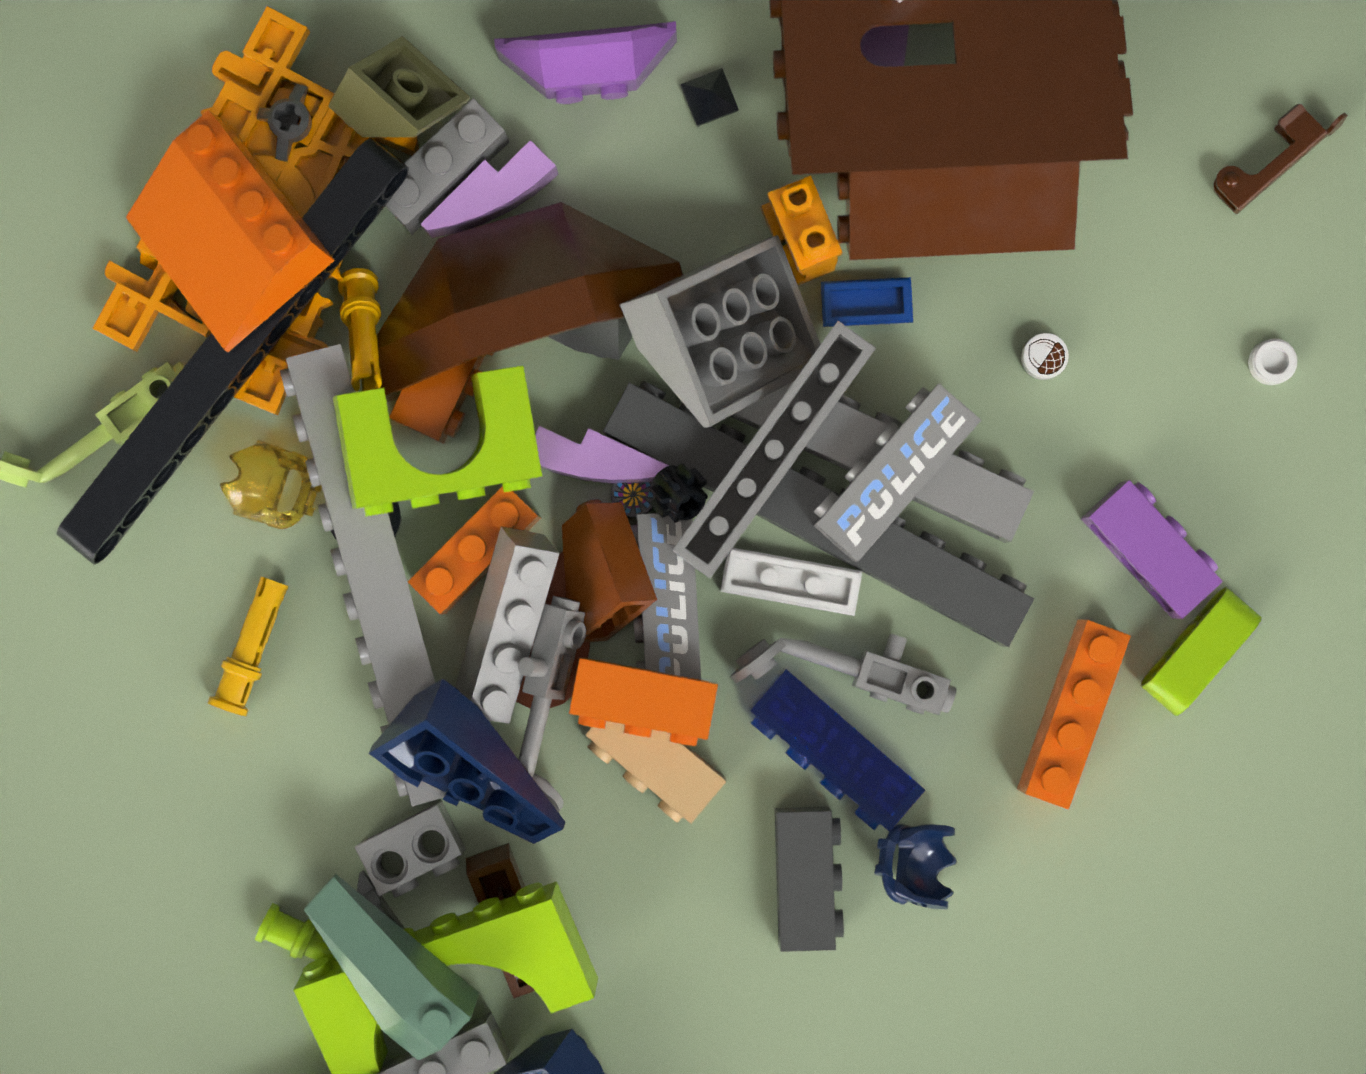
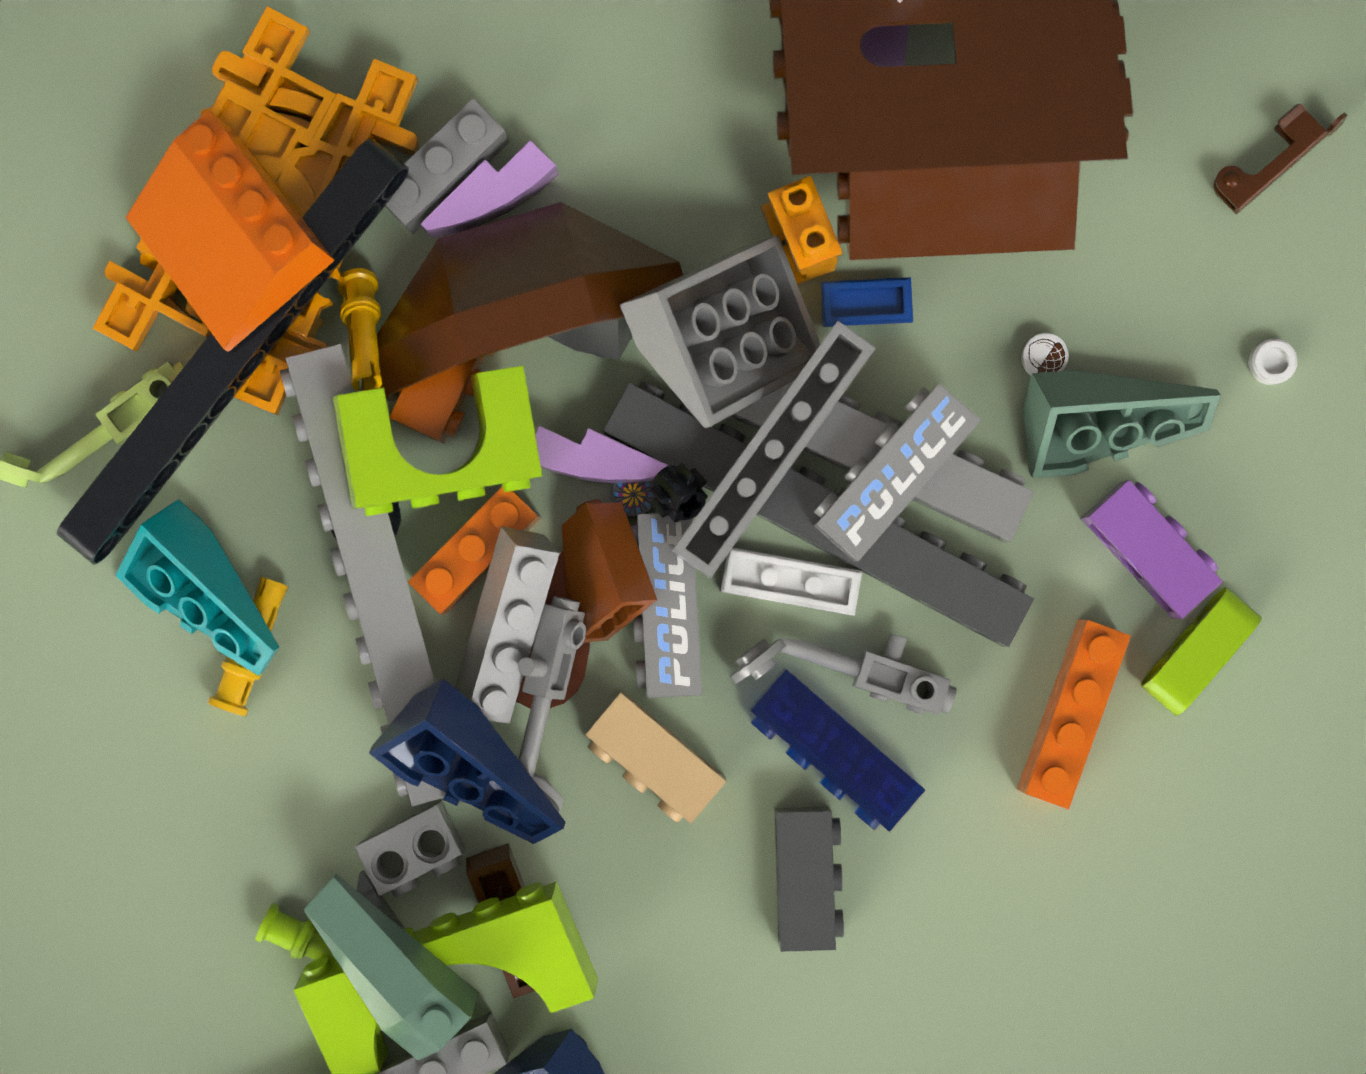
clear yellow helmet [220,439,322,529] -> none
dark grey piece [257,84,312,162] -> none
olive slope [328,36,470,137] -> none
medium lavender wedge [494,21,677,104] -> none
orange brick [569,657,718,746] -> none
black slope [681,68,739,127] -> none
dark blue helmet [874,824,957,909] -> none
none -> teal wedge [115,499,279,676]
none -> sand green wedge [1023,370,1221,478]

